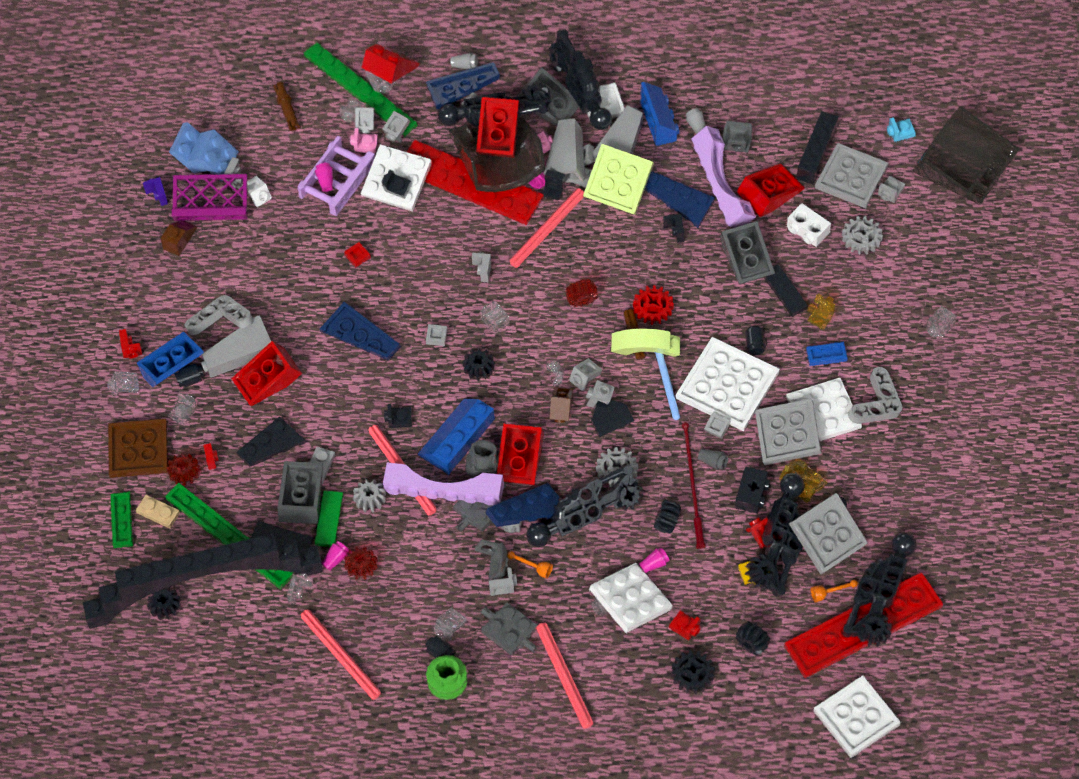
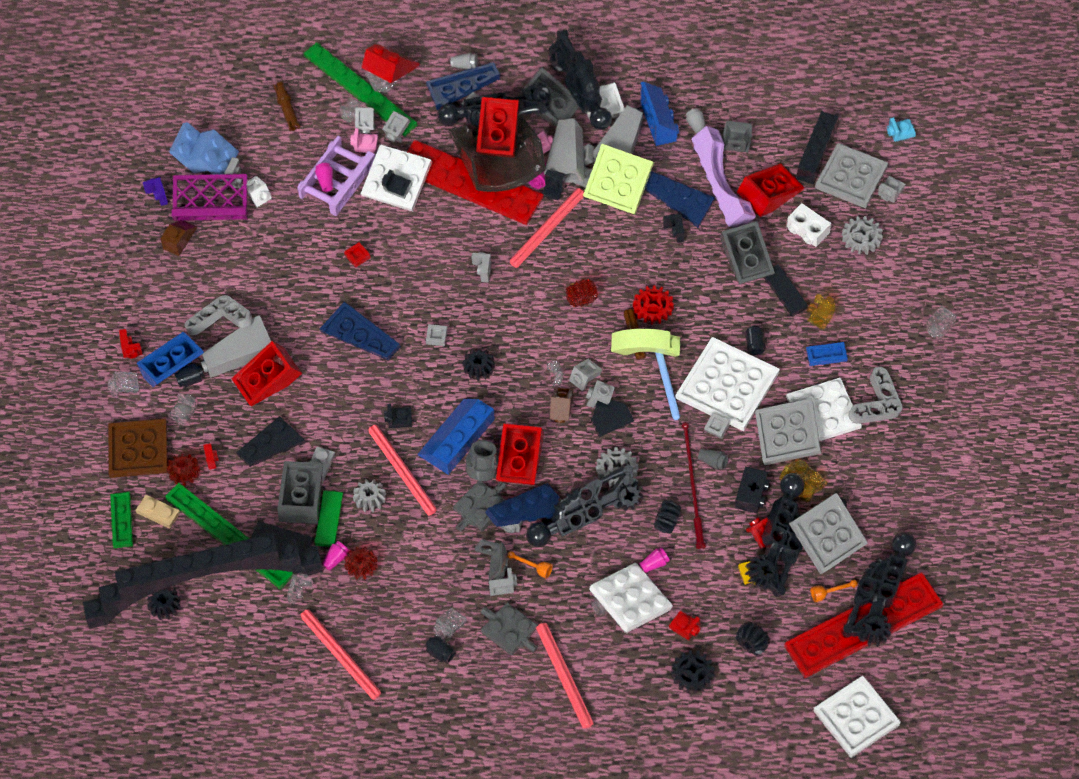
lavender arch [383,462,504,505] -> none
bright green piece [426,655,468,700] -> none
clear brick [480,301,510,335] -> none
clear smoke windscreen [912,106,1020,205] -> none

